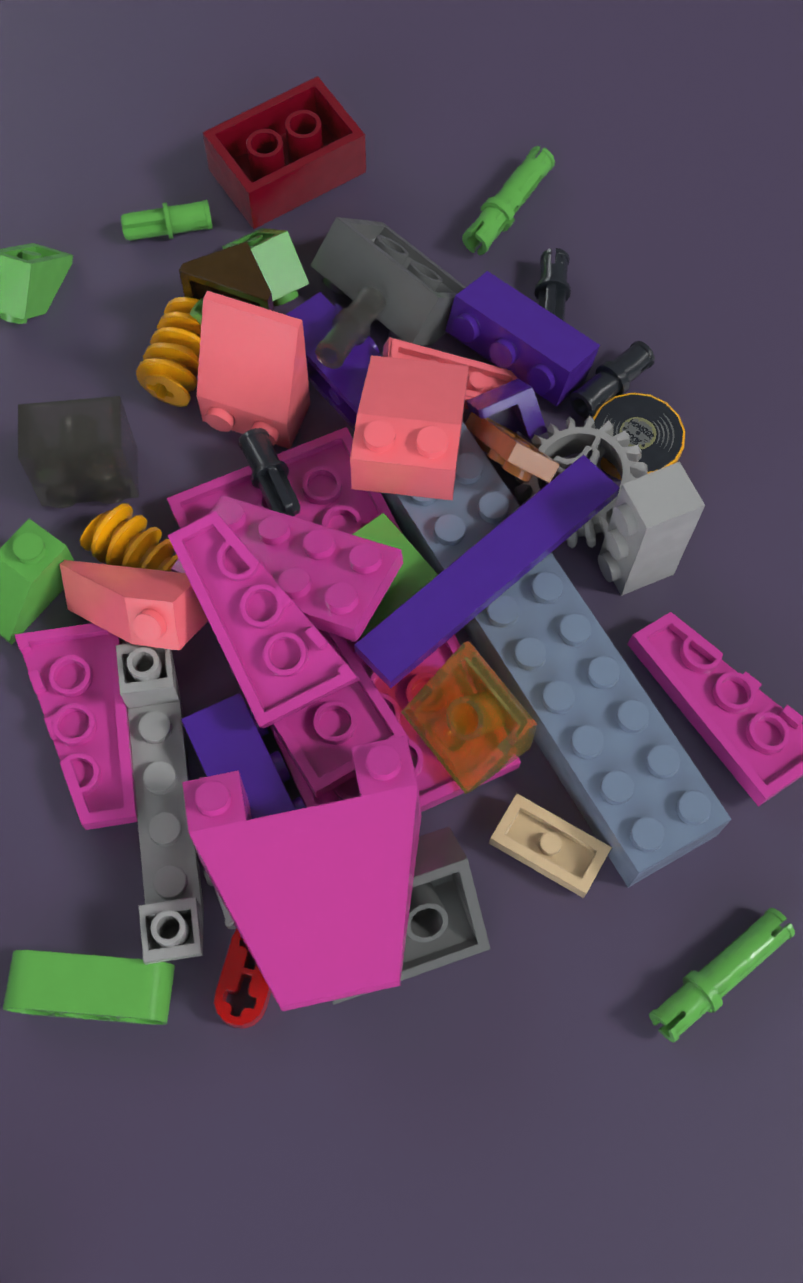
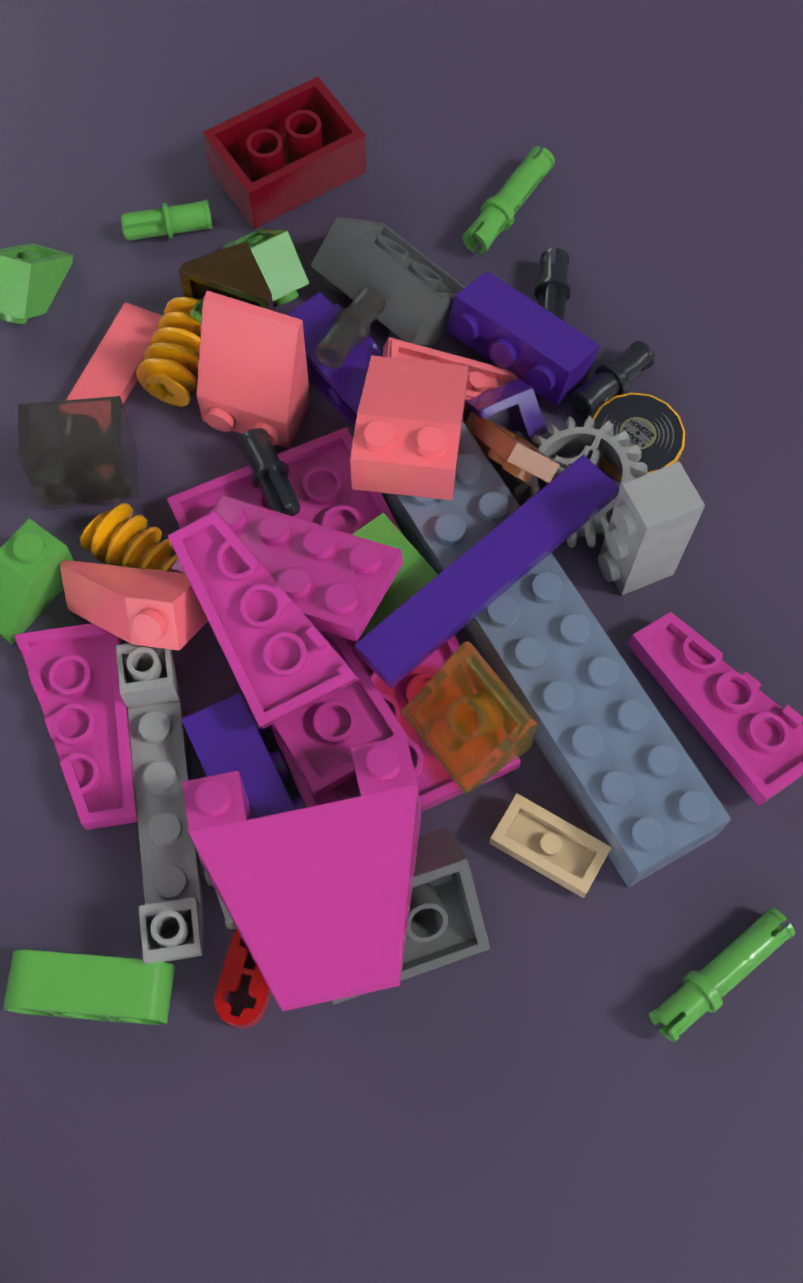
none -> coral tile [59,302,162,436]

